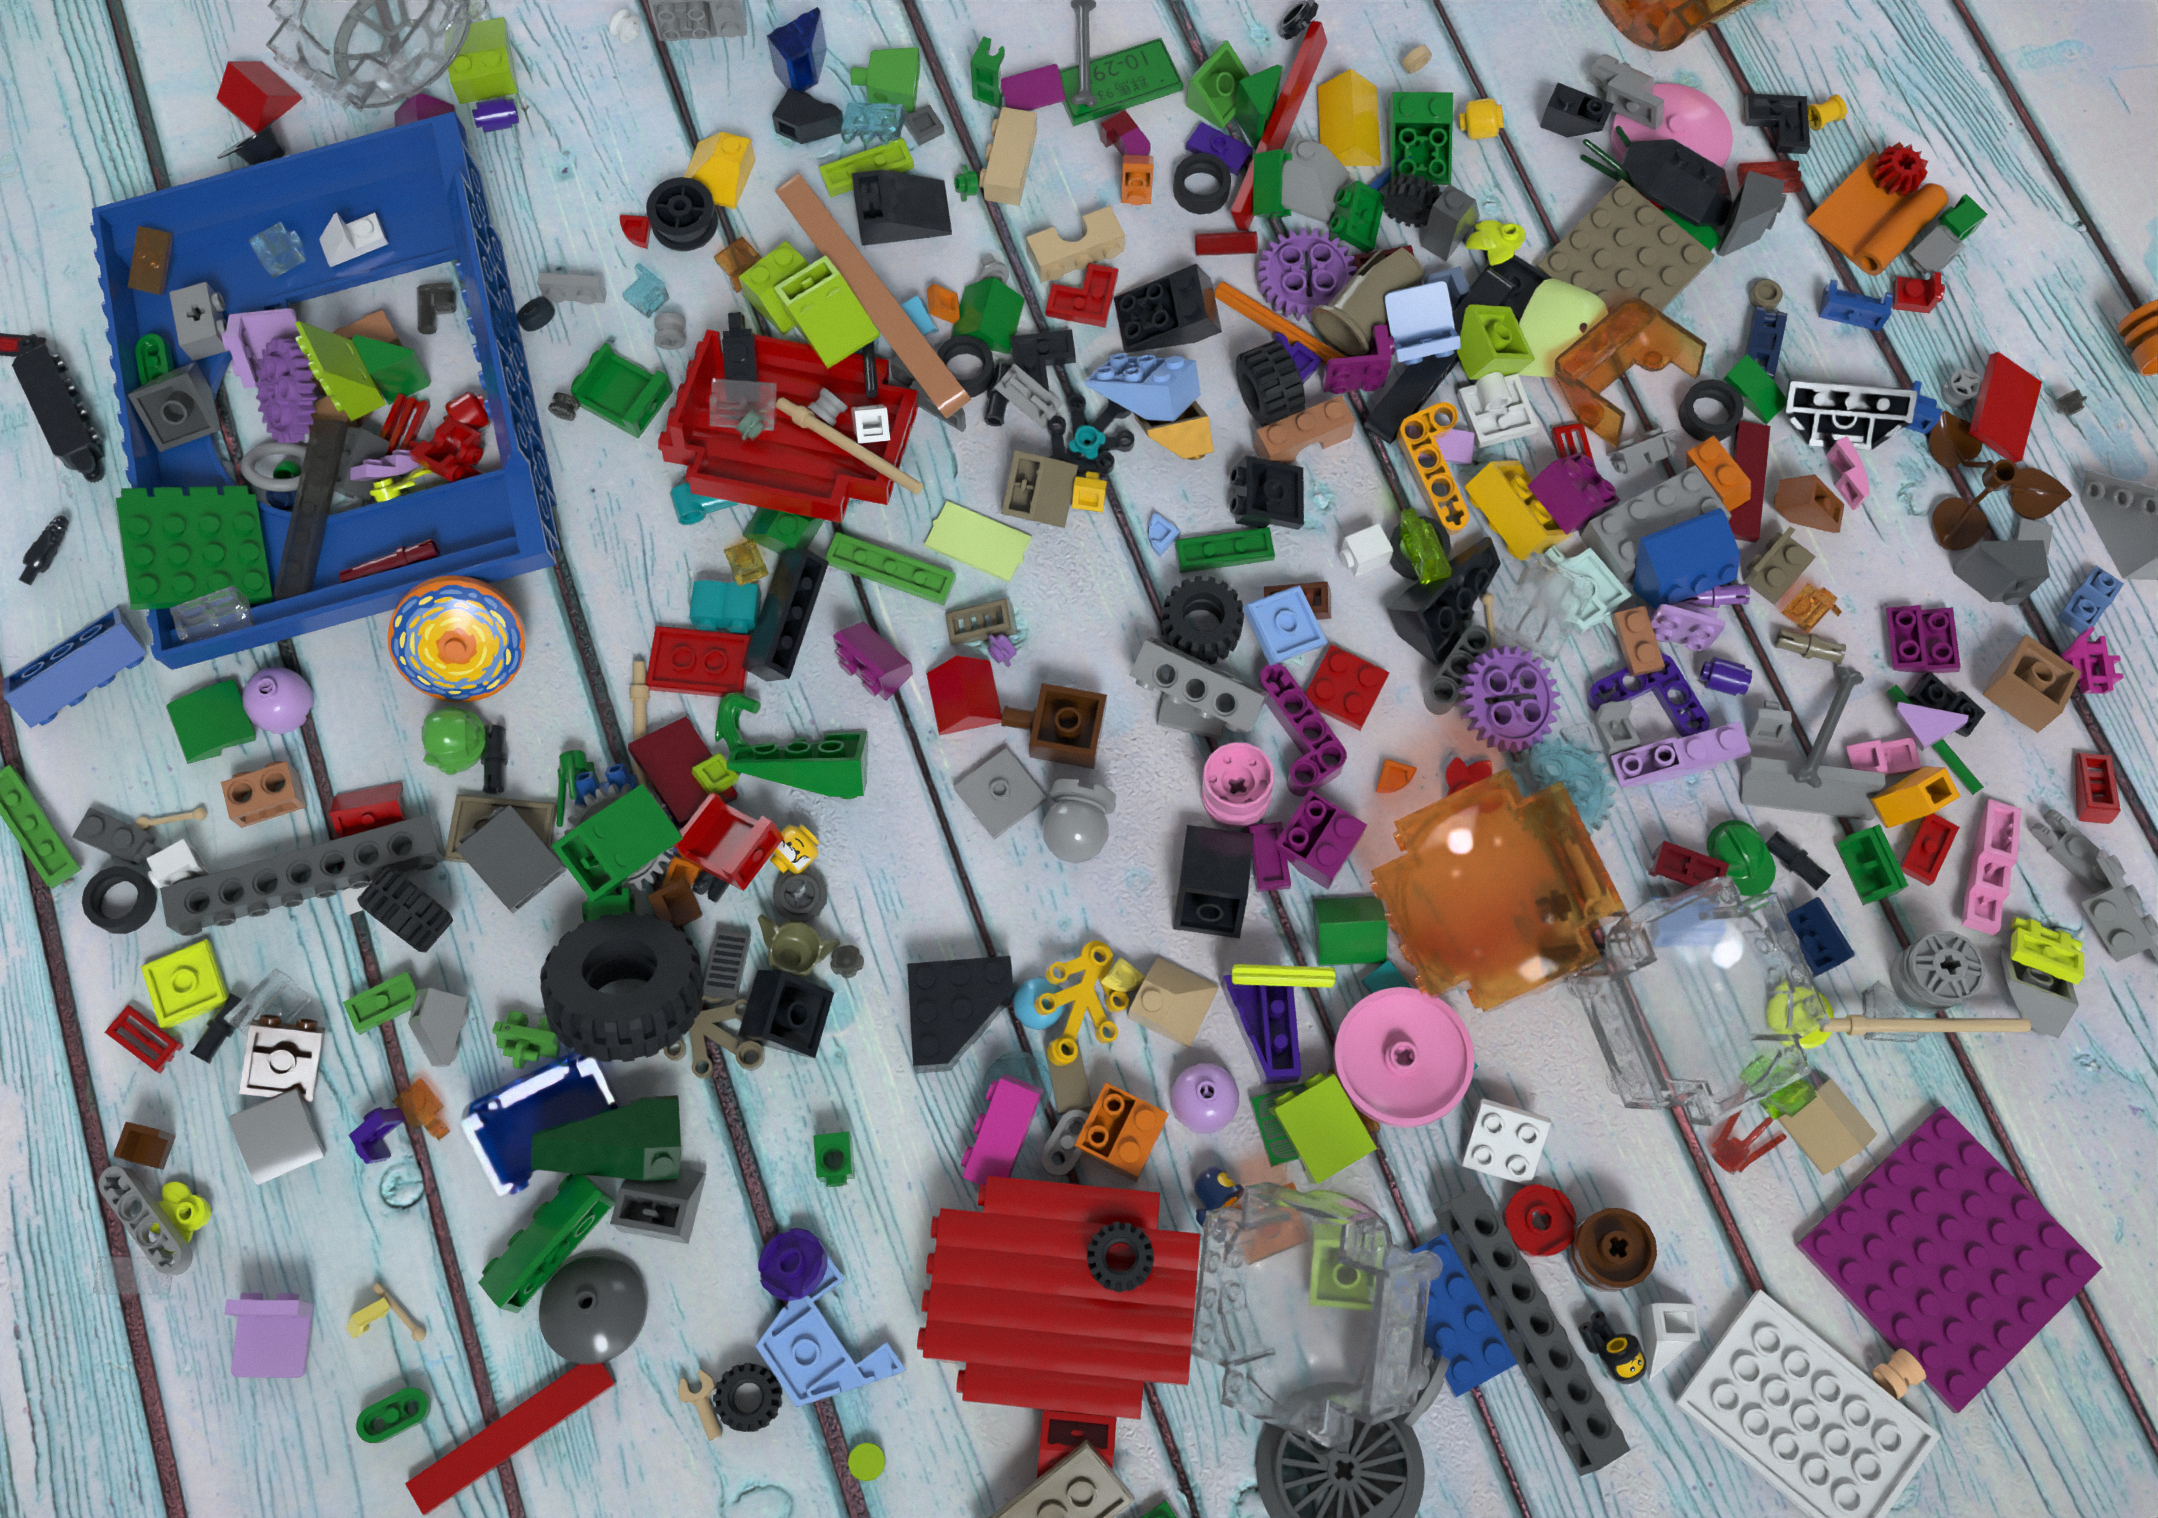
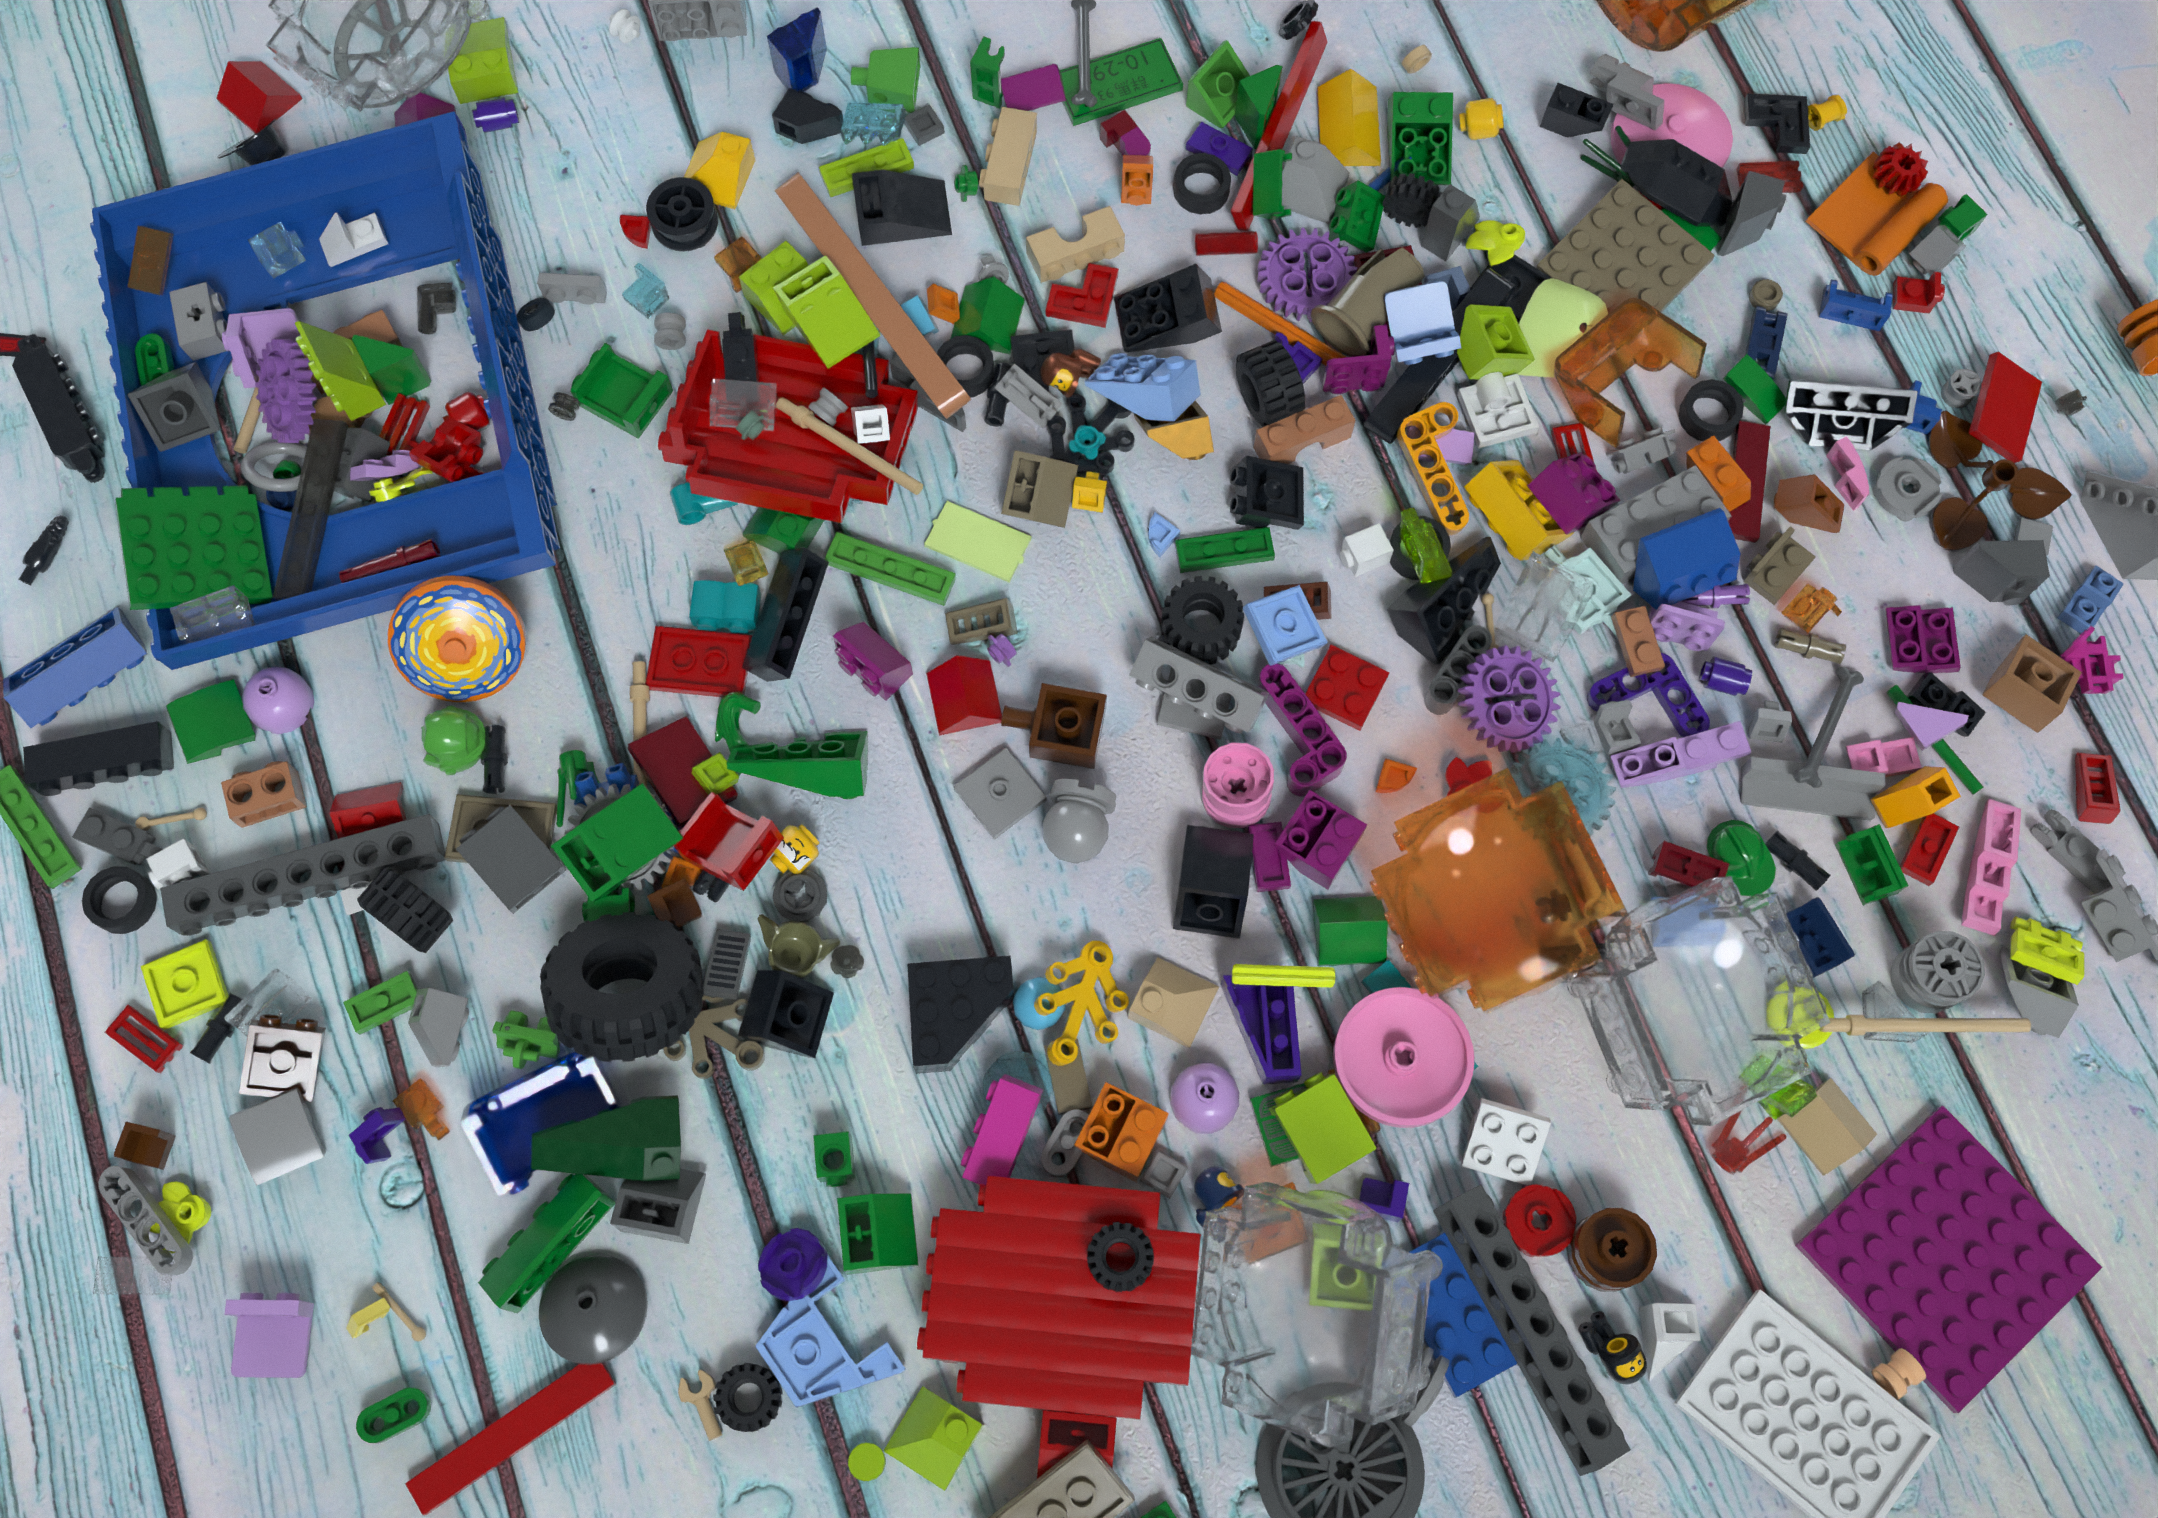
light yellow tile [1101,957,1146,992] -> none
none -> black brick [23,721,174,796]
none -> tan bar [234,377,261,454]
none -> green slope [837,1193,919,1275]
none -> lime slope [883,1386,984,1491]
none -> copper piece [1040,349,1101,398]
none -> light grey tile [1140,1149,1188,1199]
none -> dark purple panel [1356,1178,1410,1222]
none -> light grey plate [1872,457,1942,522]

